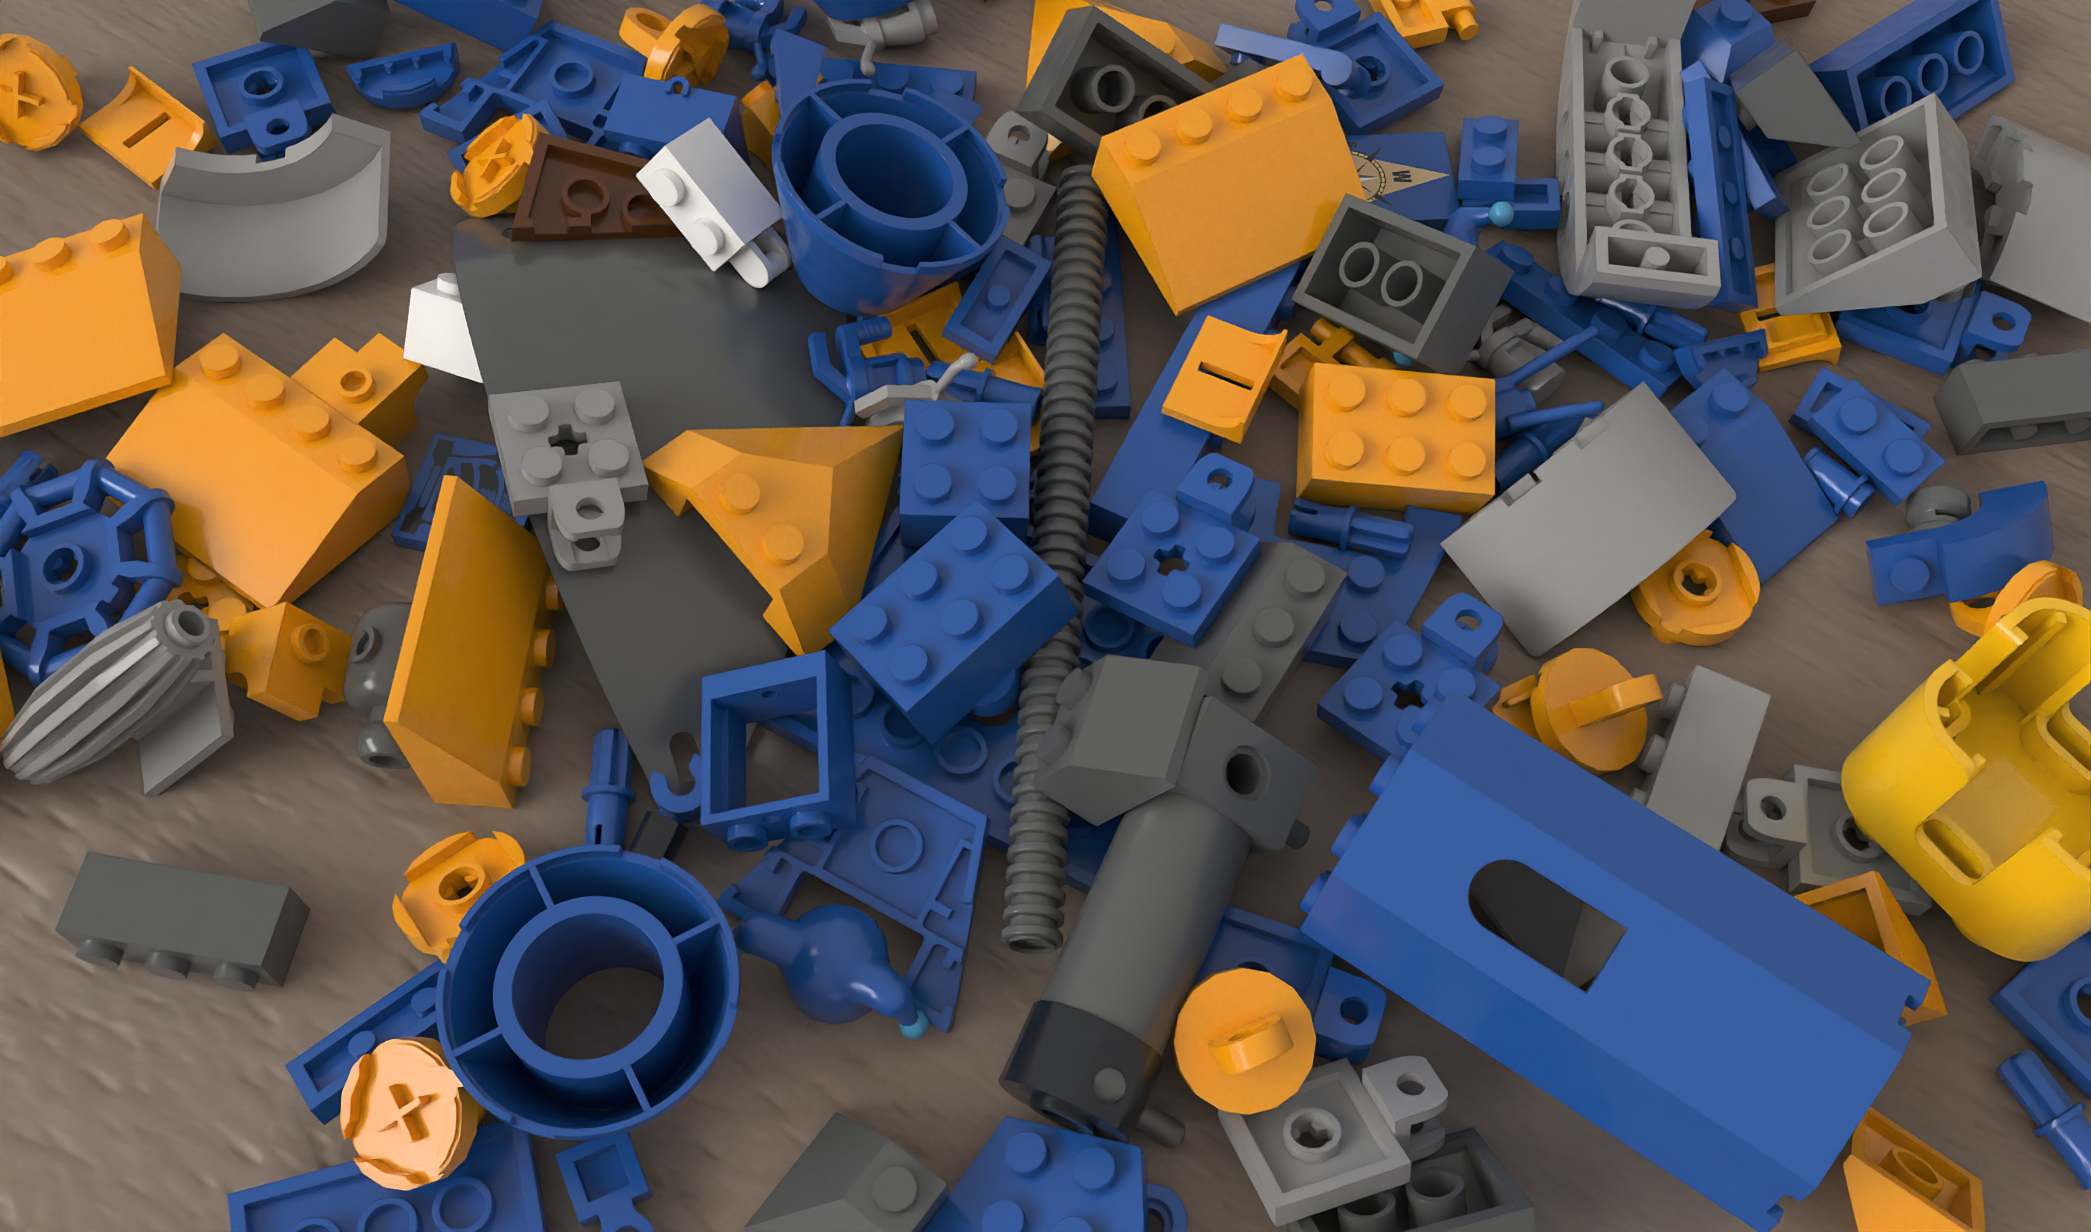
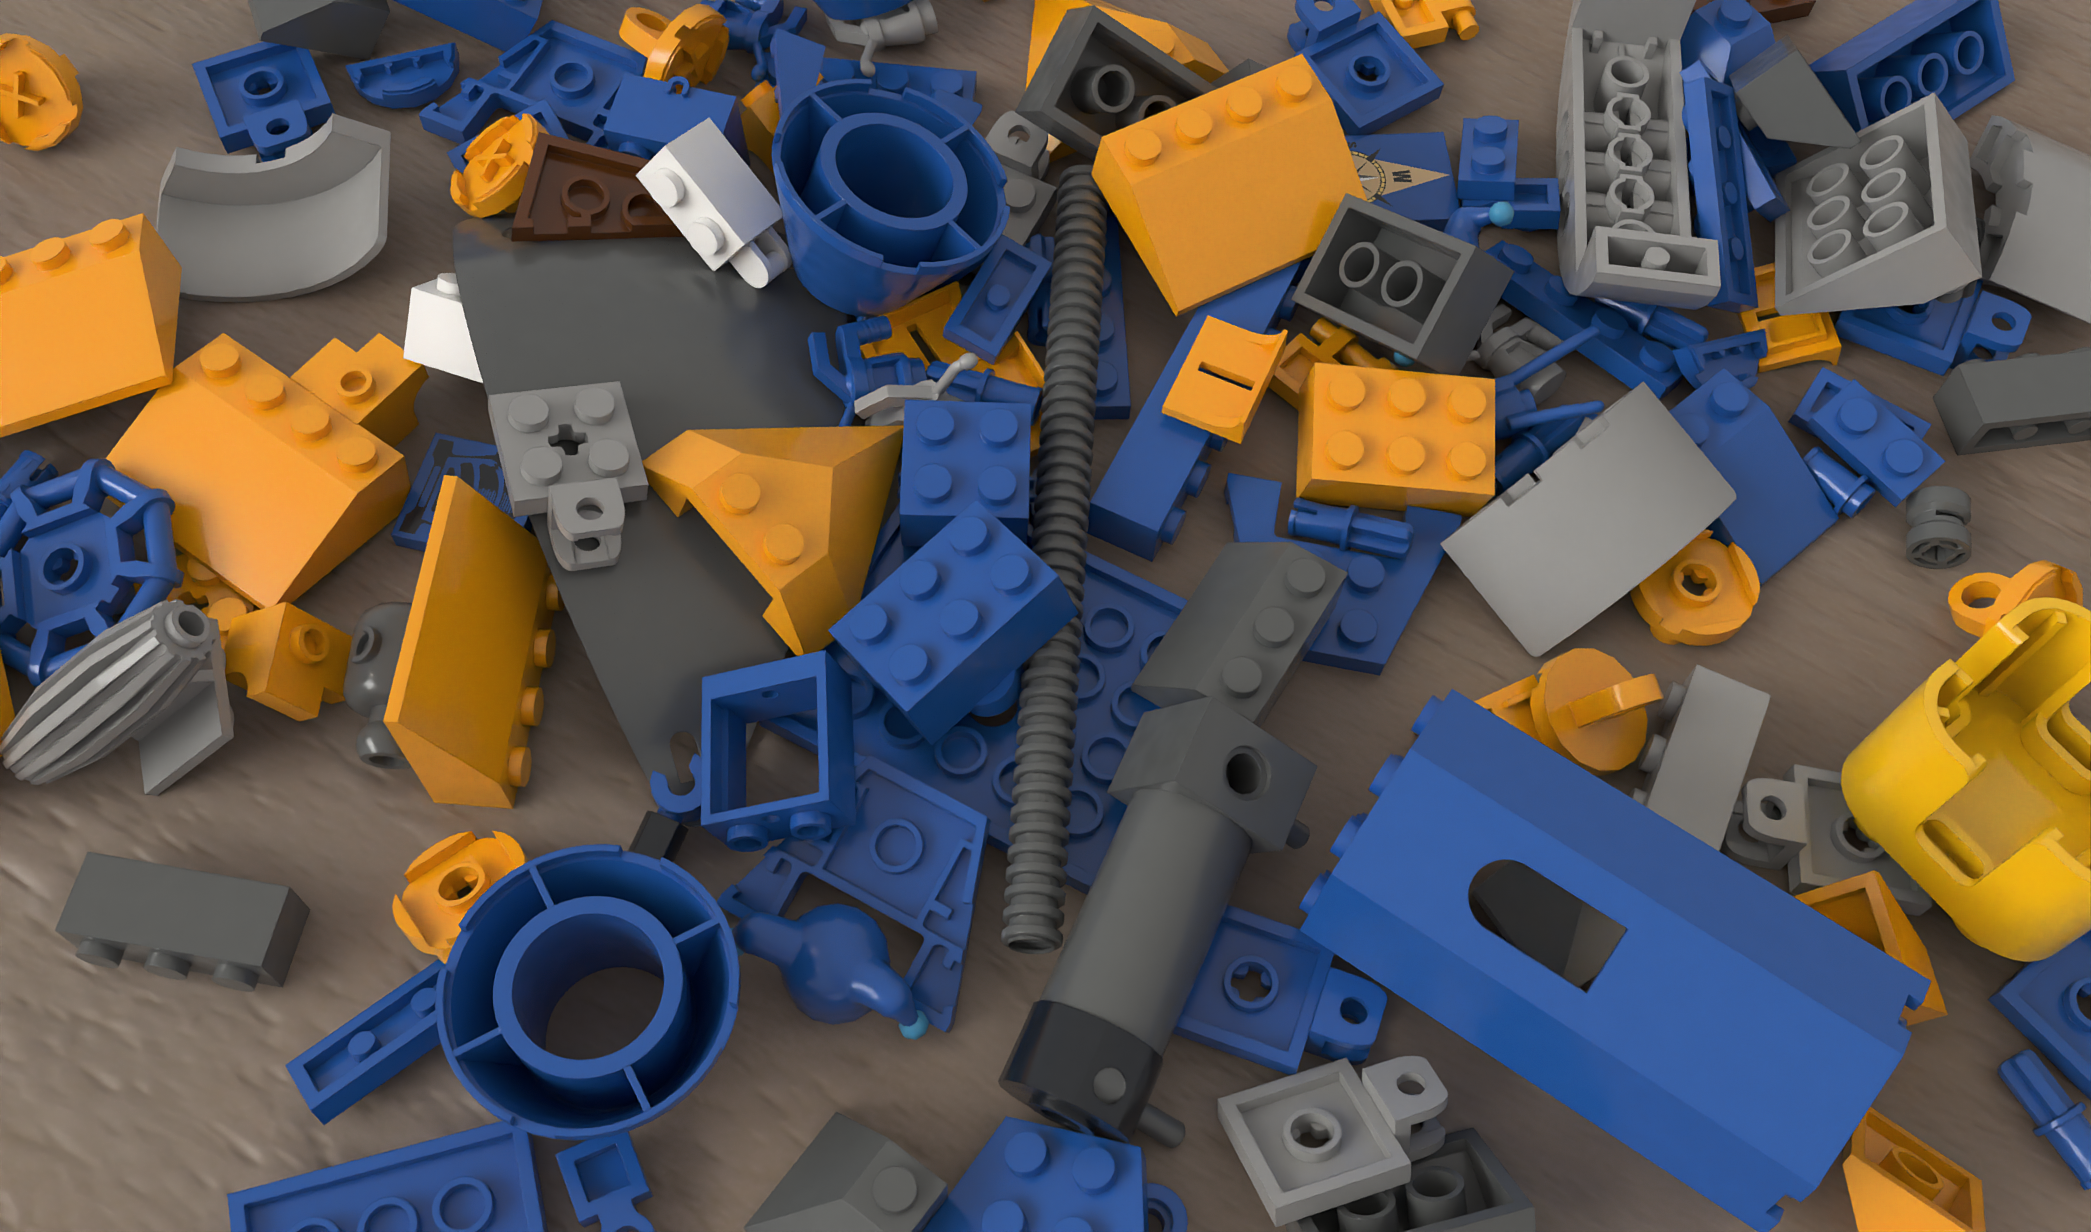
light orange piece [78,65,218,190] -> none
light orange tile [340,1036,485,1191] -> none
blue axle [582,727,636,851] -> none
dark grey slope [1031,654,1211,826] -> none
blue plate [1082,453,1261,649] -> none
light orange tile [1170,967,1316,1115] -> none
plate [1214,23,1371,99] -> none
blue plate [1317,593,1503,763] -> none
blue arch [1865,481,2054,606] -> none

